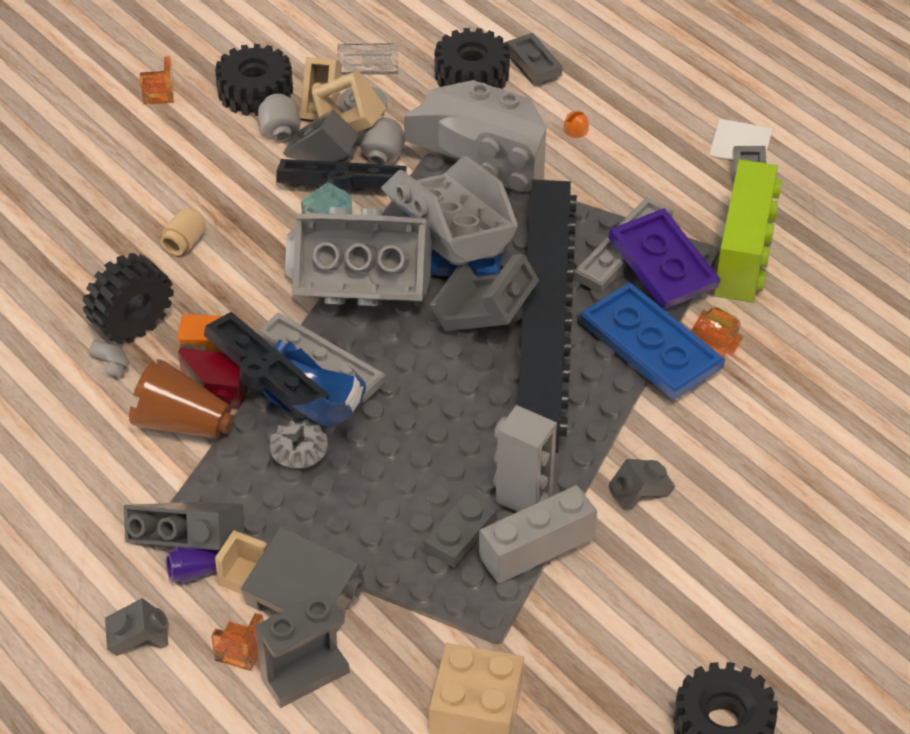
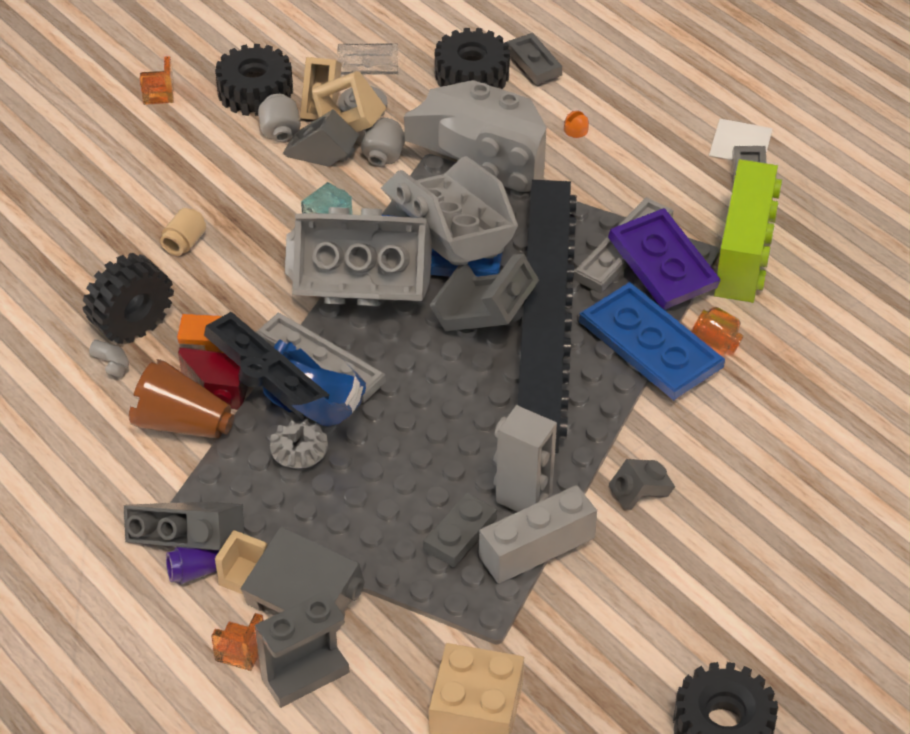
dark grey bracket [105,598,169,656] -> none
black hinge [276,159,407,192] -> none

